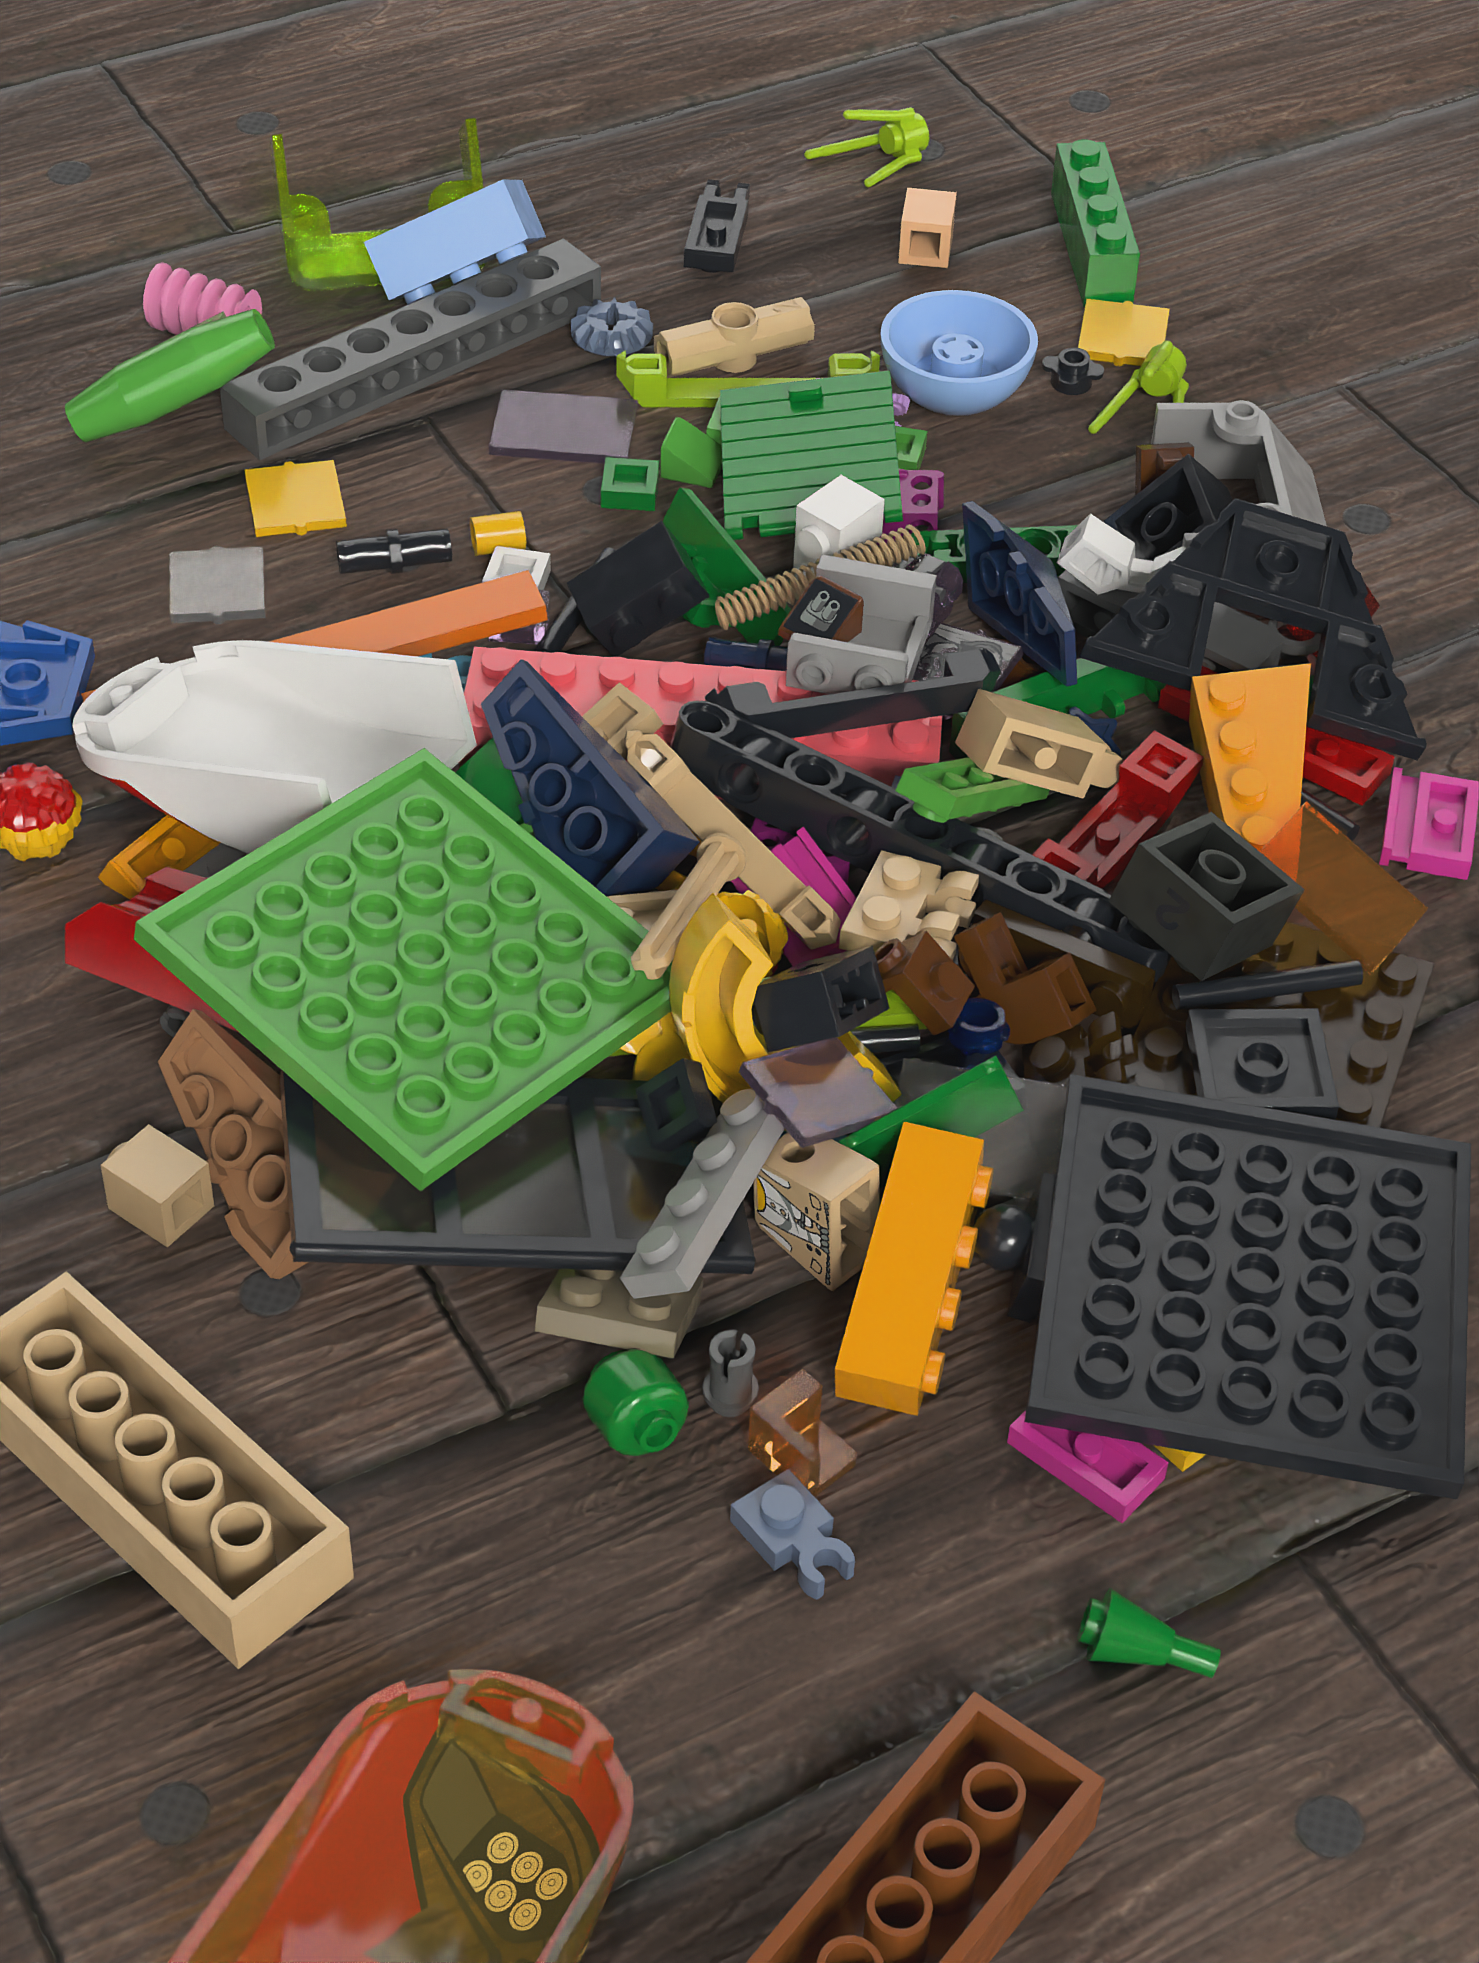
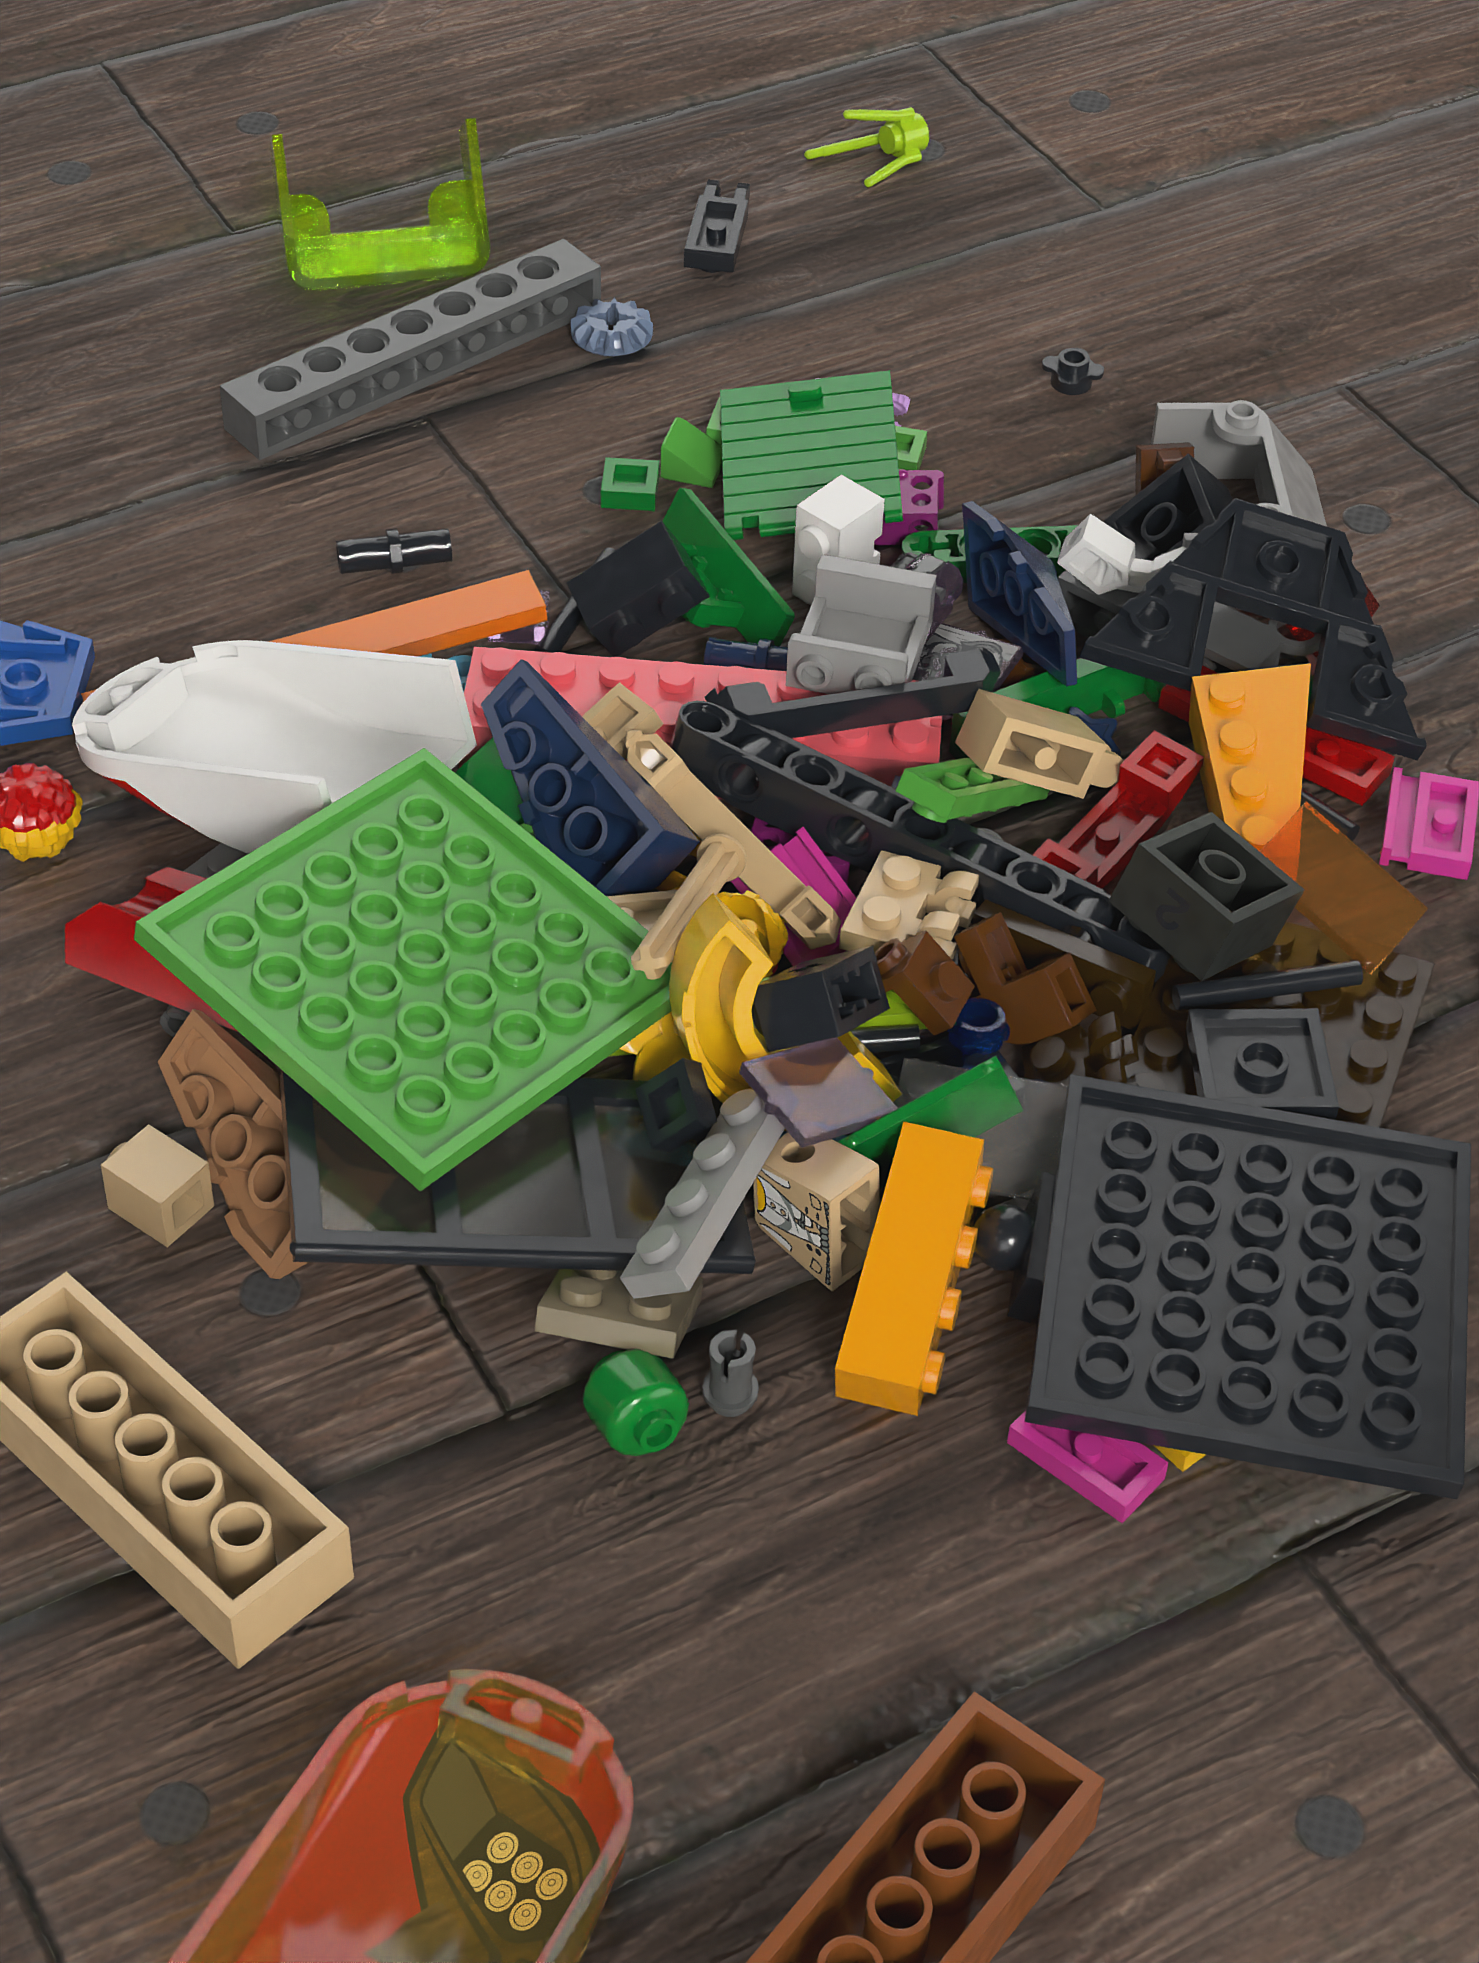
bright green plate [65,309,275,442] -> none
light orange slope [98,815,221,899] -> none
bright pink piece [143,262,262,335] -> none
clear piece [170,546,266,625] -> none
yellow piece [244,460,347,537] -> none
light blue wedge [364,179,546,305] -> none
yellow hinge [470,511,526,556] -> none
white tile [482,546,551,596] -> none
clear purple piece [489,389,638,464] -> none
lime piece [616,350,880,408] -> none
tan piece [654,297,814,378] -> none
tan piece [715,524,926,630] -> none
sand blue plate [730,1469,855,1600] -> none
clear orange panel [748,1368,857,1497] -> none
slope [778,575,864,642] -> none
light blue piece [881,290,1038,416] -> none
light nougat brick [898,188,957,268] -> none
green brick [1051,139,1140,307] -> none
green cone [1077,1588,1221,1678] -> none
yellow piece [1078,299,1170,367] -> none
lime plant [1088,340,1189,434] -> none

